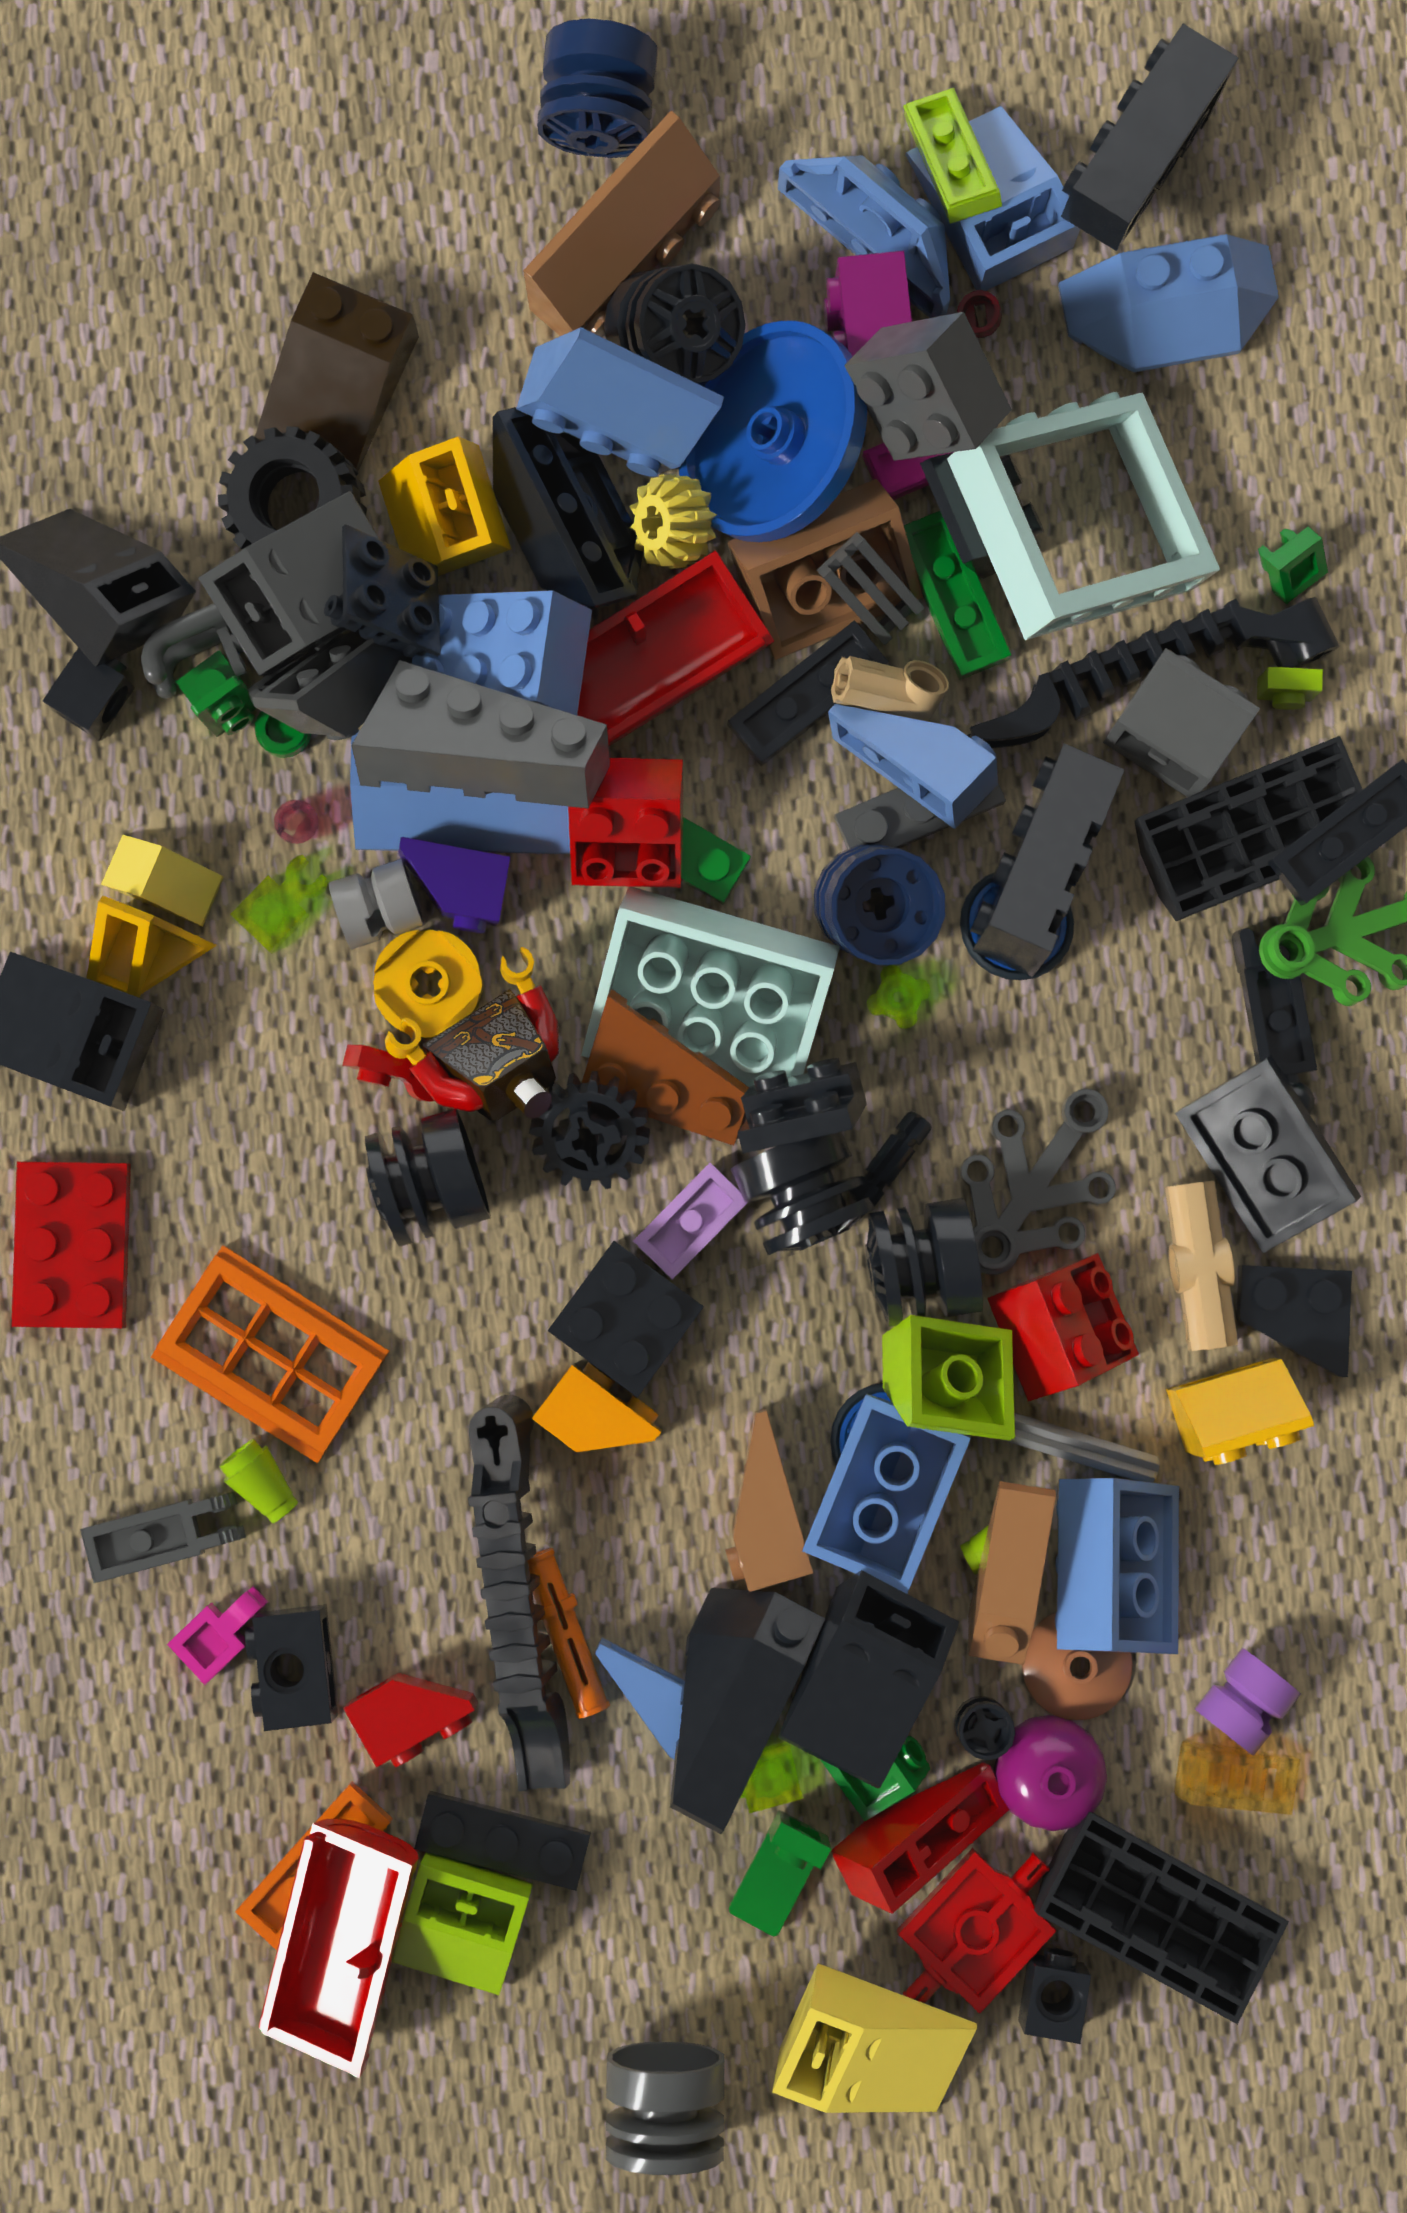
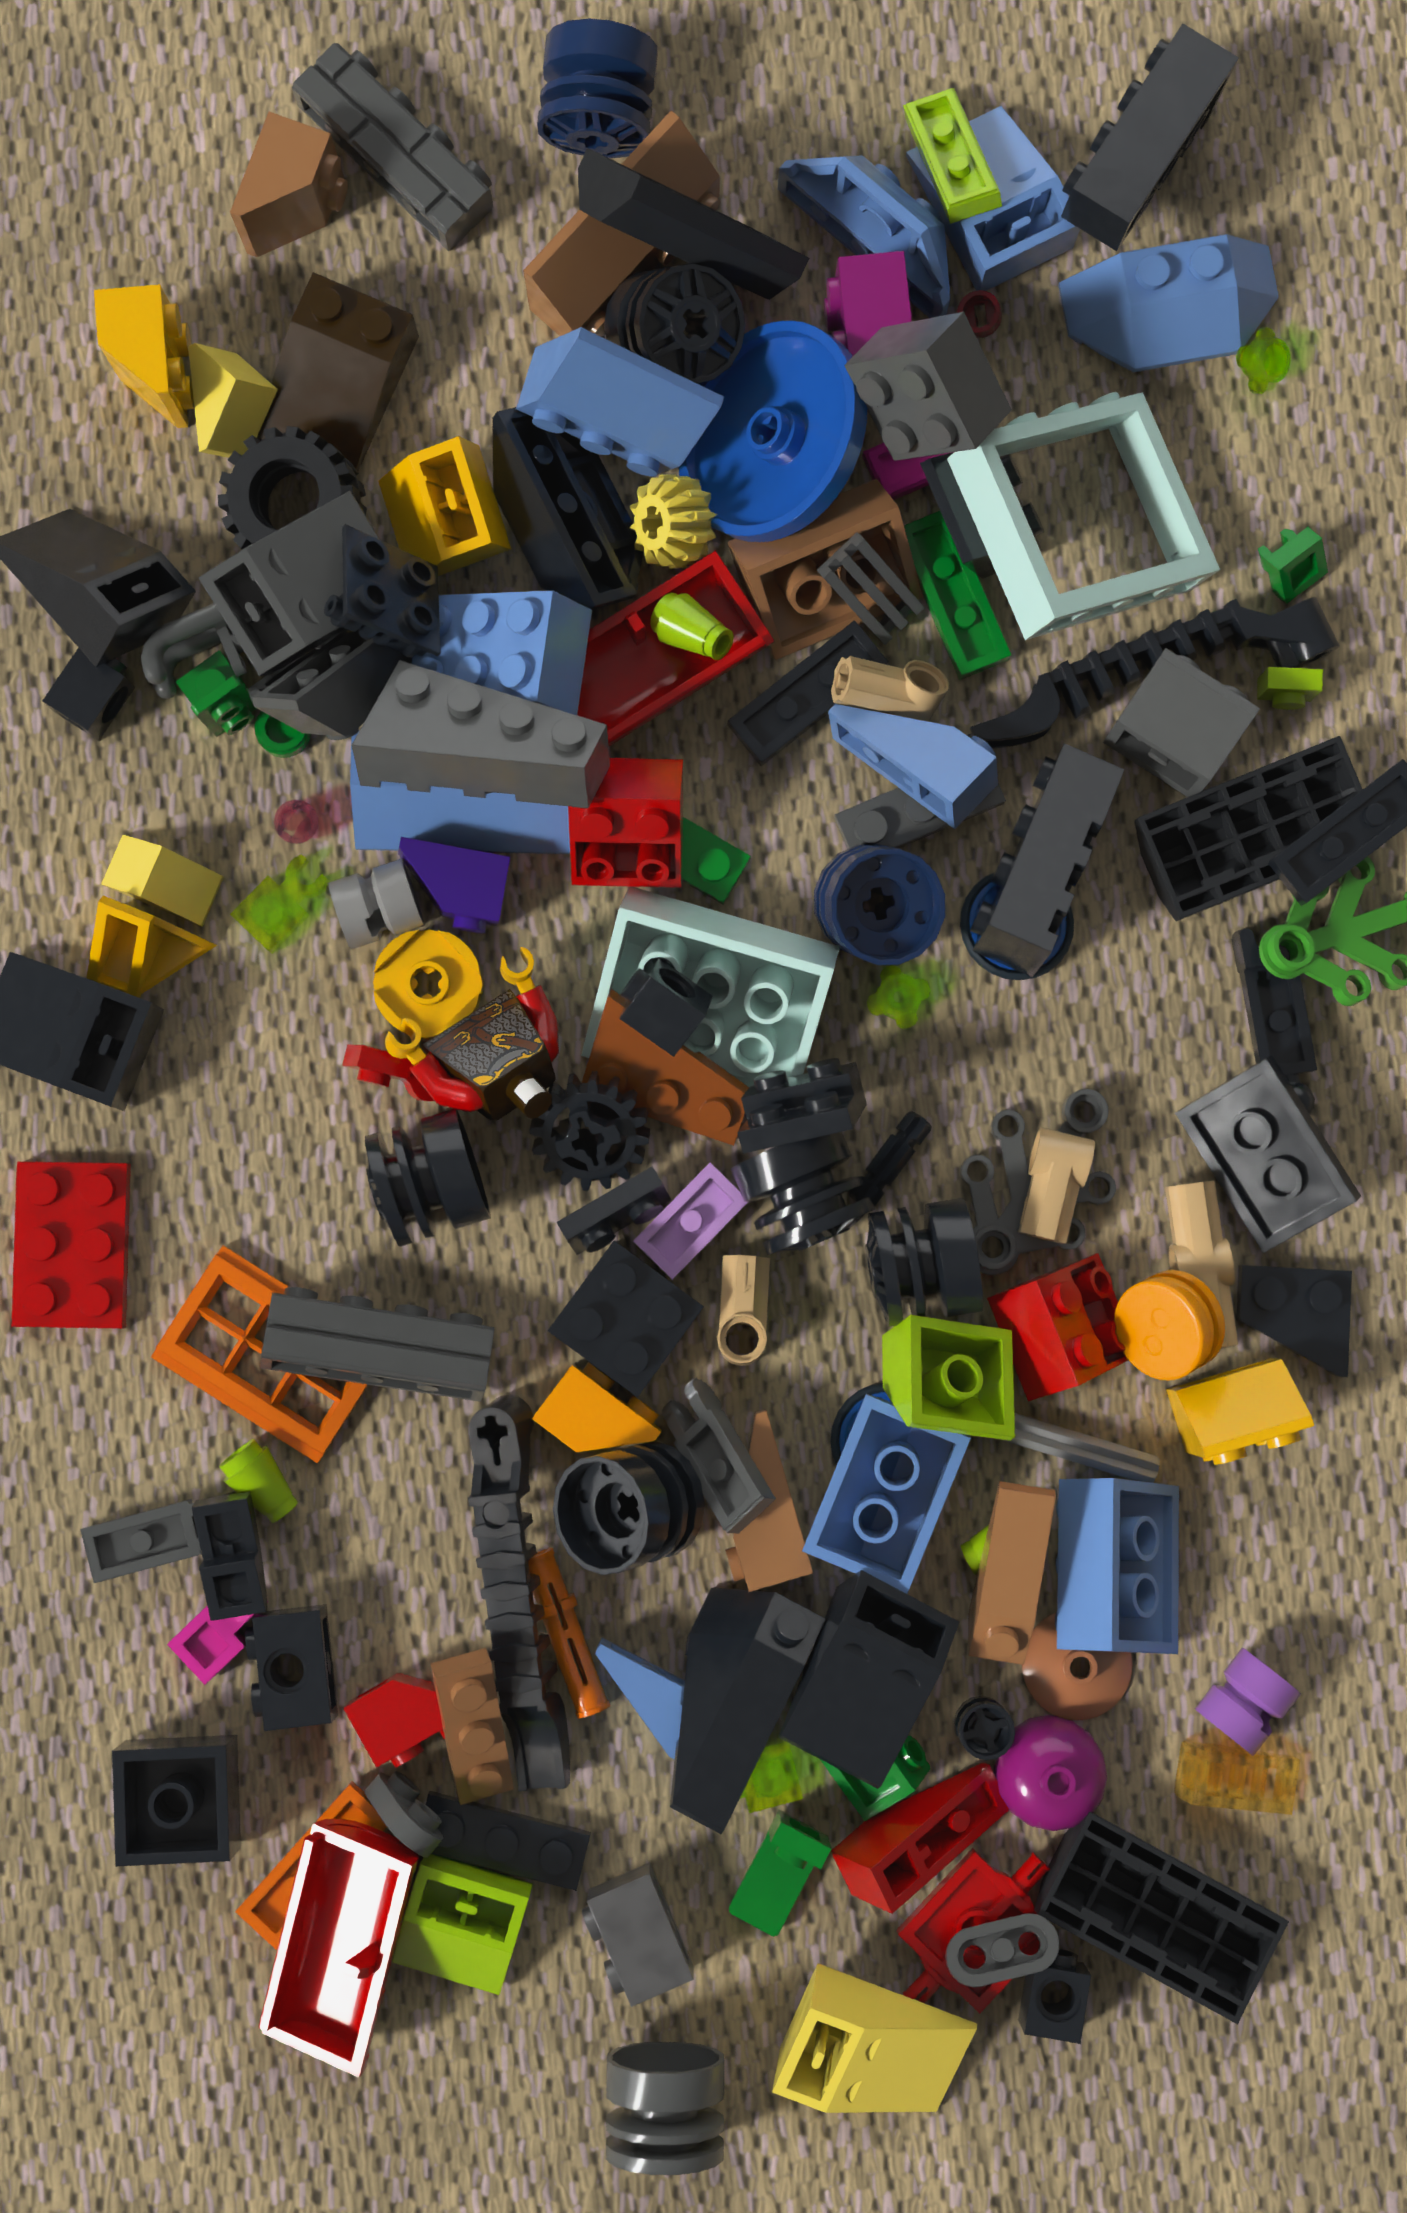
none -> yellow slope [94,284,195,428]
none -> black brick [112,1735,241,1867]
none -> light yellow slope [188,343,278,458]
none -> black slope [192,1491,268,1621]
none -> medium nougat slope [230,112,348,257]
none -> dark grey brick [260,1287,495,1402]
none -> dark grey brick [292,43,493,251]
none -> dark grey plate [364,1771,443,1858]
none -> medium nougat plate [430,1648,514,1805]
none -> black wheel [553,1441,705,1575]
none -> black plate [556,1166,671,1255]
none -> black piece [578,148,810,300]
none -> flat silver brick [582,1863,694,2007]
none -> black brick [619,958,713,1057]
none -> lime cone [650,593,734,660]
none -> dark grey hinge [661,1378,776,1534]
none -> tan piece [717,1255,771,1366]
none -> dark grey plate [945,1913,1059,1987]
none -> tan piece [1018,1127,1095,1244]
none -> light orange head [1114,1270,1225,1381]
none -> clear neon green plate [1236,327,1291,394]

